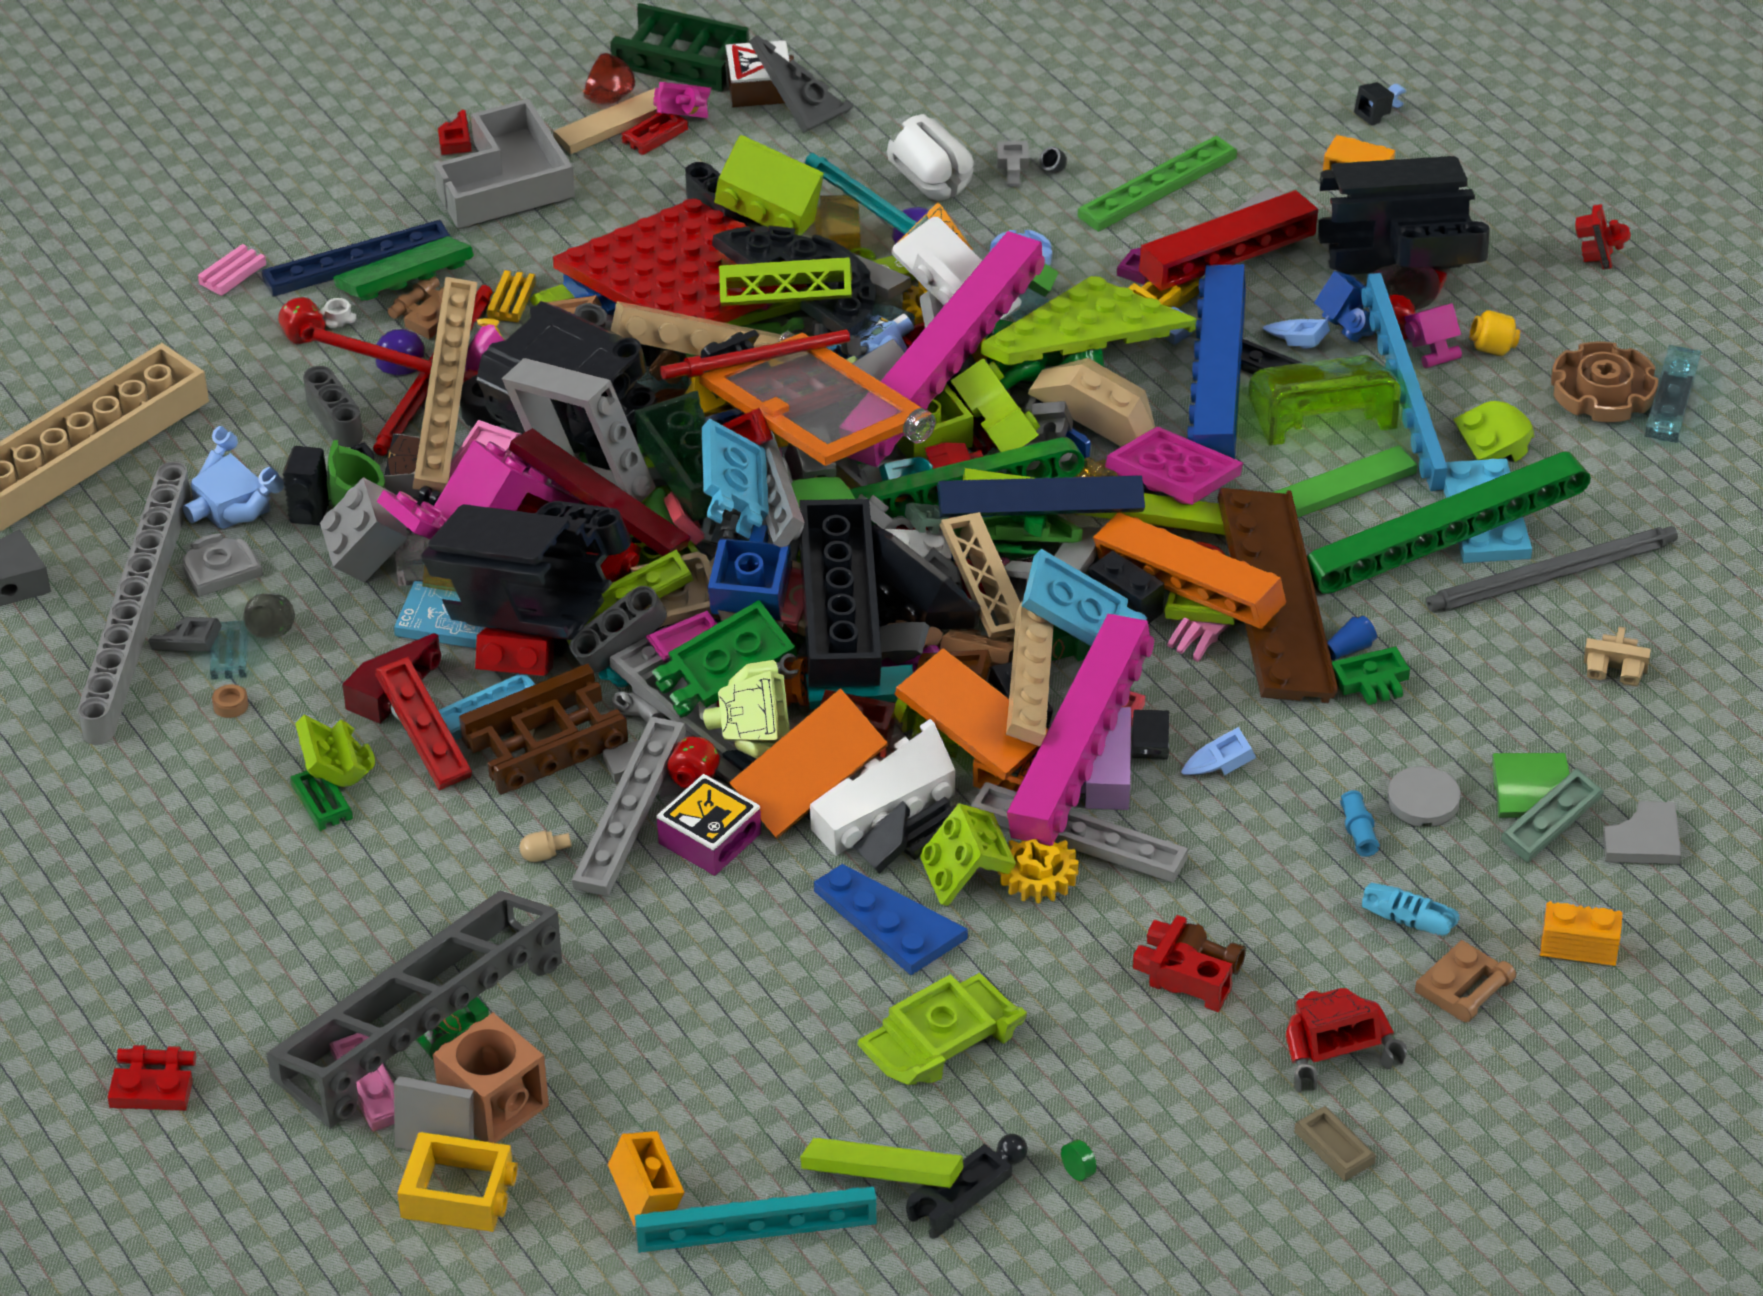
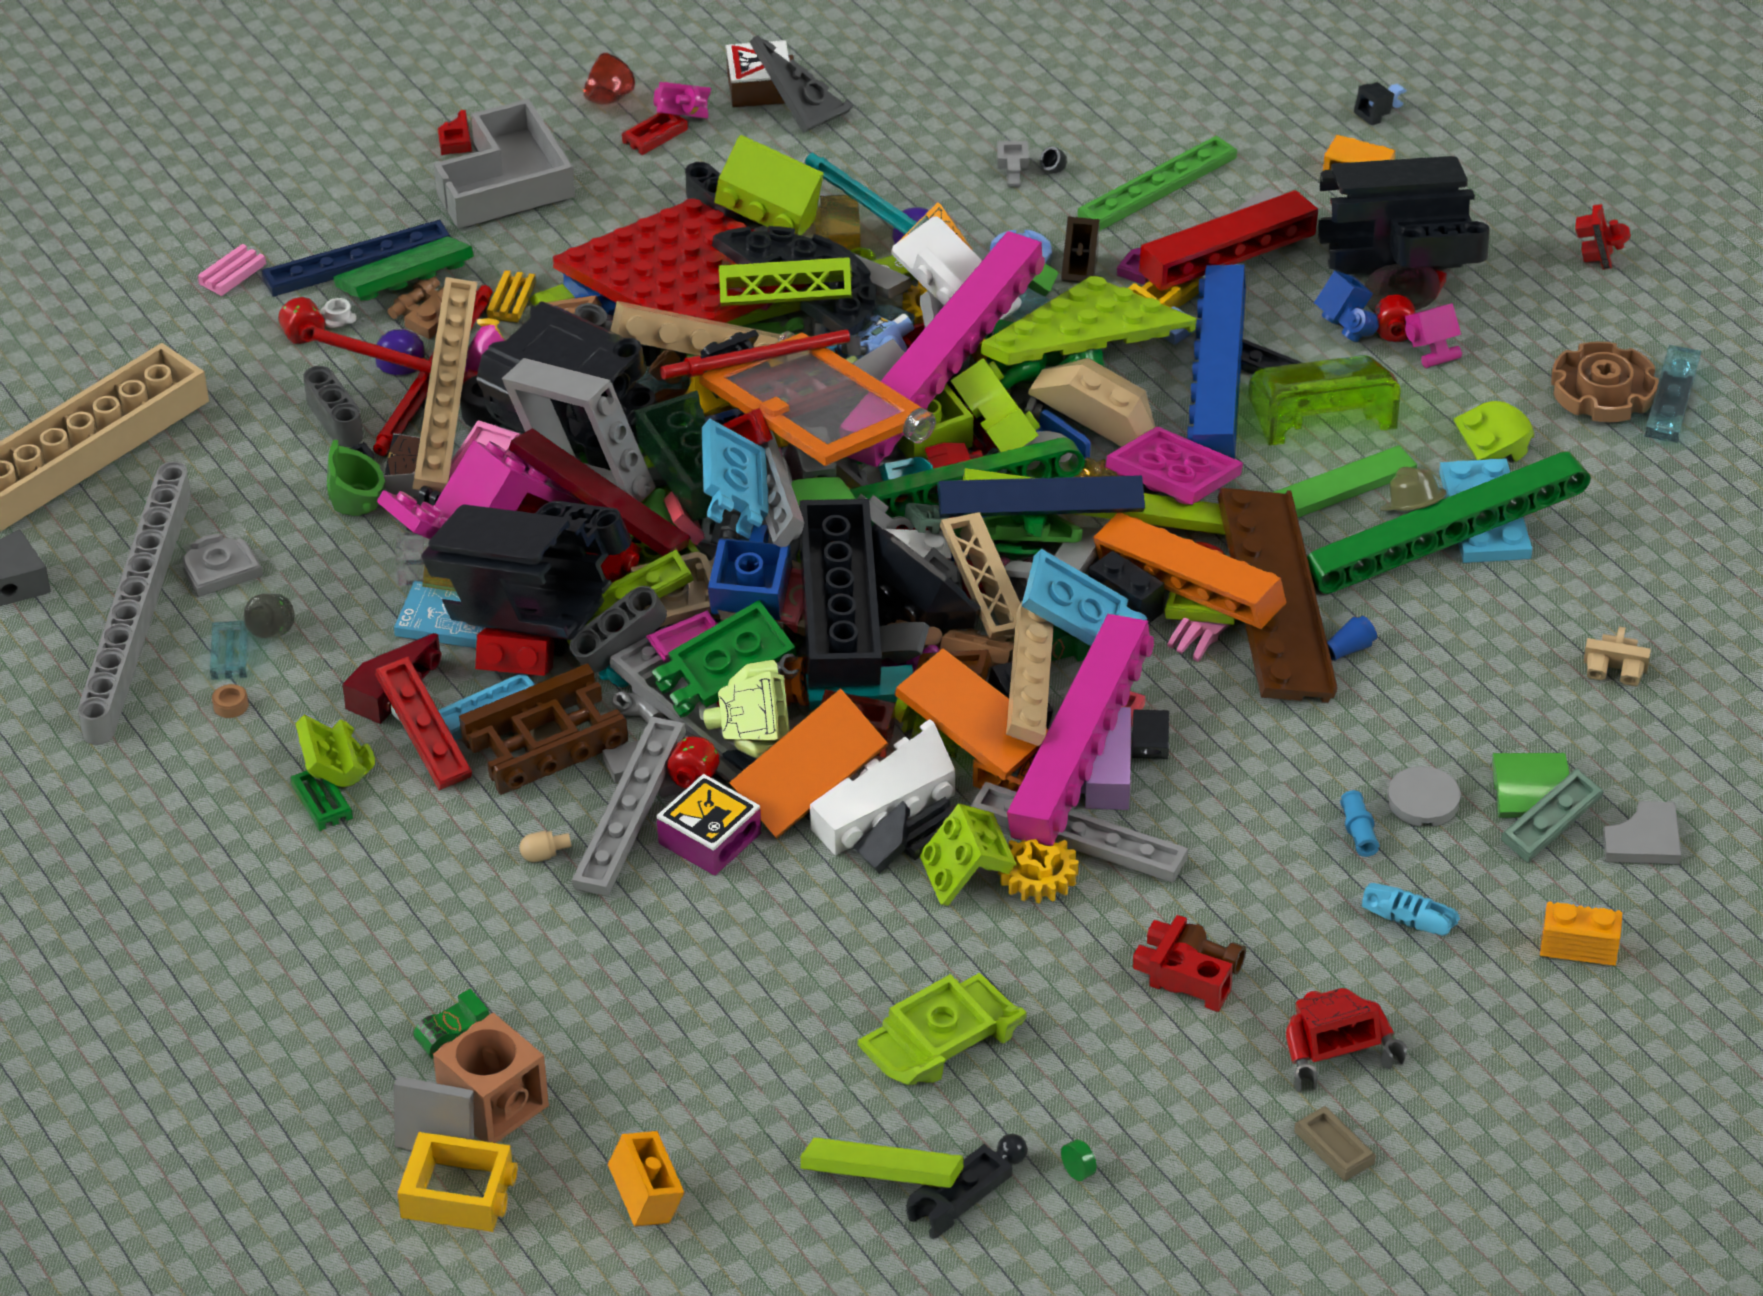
red plate [107,1045,196,1111] -> none
dark grey tile [148,617,222,652] -> none
light blue torso [183,426,284,529] -> none
dark grey window [266,890,562,1129] -> none
black brick [282,446,330,526] -> none
light grey brick [320,477,408,583] -> none
bright pink tile [330,1033,394,1132] -> none
tan tile [554,88,658,154] -> none
dark green fence [610,3,749,92] -> none
teal plate [635,1187,877,1253] -> none
blue wing [814,864,968,975] -> none
white cylinder [887,114,974,201] -> none
flat silver tile [1032,401,1073,441] -> none
light blue plate [1181,727,1256,775] -> none
light blue plate [1263,319,1330,349] -> none
green hinge [1332,646,1410,705] -> none
dark azure plate [1361,273,1448,491] -> none
medium nougat plate [1415,940,1516,1022] -> none
dark grey piece [1426,526,1678,612] -> none
yellow head [1469,310,1520,356] -> none
none -> dark brown slope [1061,216,1100,282]
none -> olive piece [1380,467,1447,511]

